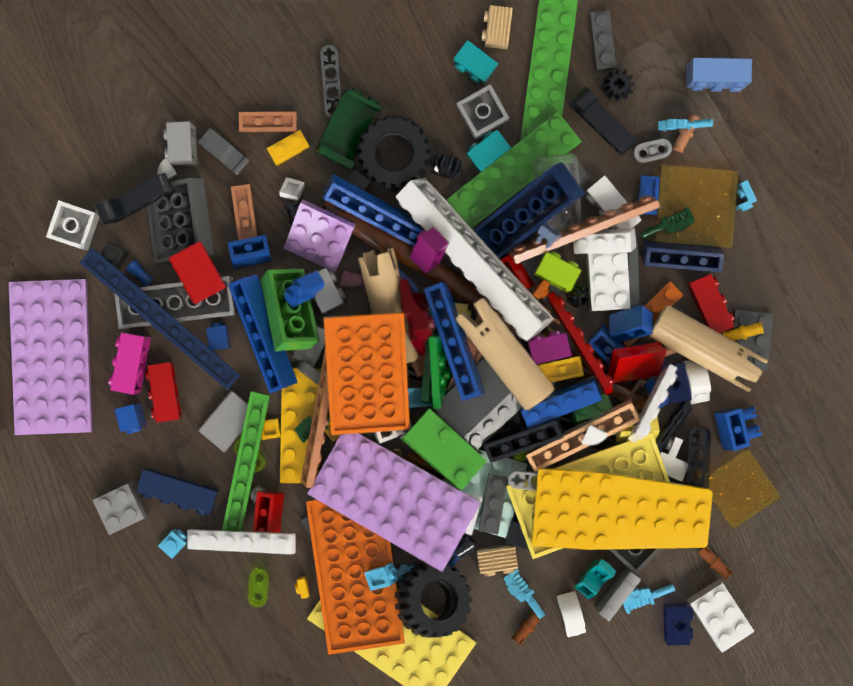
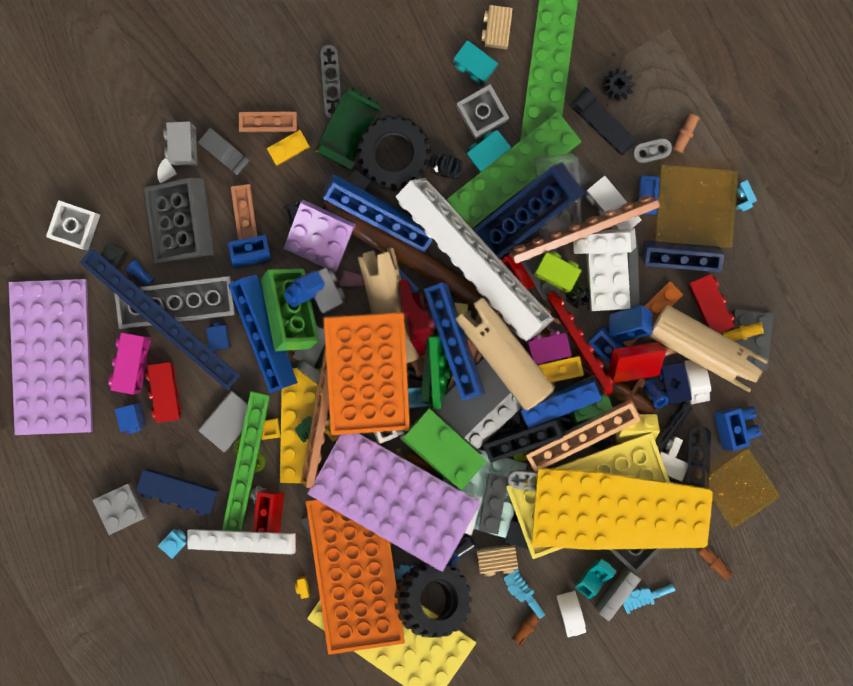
black beam [94,173,174,225] -> none
red piece [168,241,226,305] -> none
clear neon green plate [248,568,269,607] -> none
white plate [279,177,305,201] -> none
medium azure bracket [364,562,398,591] -> none
magenta brick [410,227,449,274] -> none
orange plate [531,279,550,300] -> none
sand blue tile [537,224,562,249] -> none
white tile [581,424,608,445] -> none
dark grey plate [590,10,616,71] -> none
white plate [628,364,677,443] -> none
dark green piece [640,207,695,239] -> none
medium azure piece [658,119,713,132] -> none
clear blue brick [664,603,693,646] -> none
medium blue brick [686,58,752,92] -> none
white brick [687,579,754,652] -> none

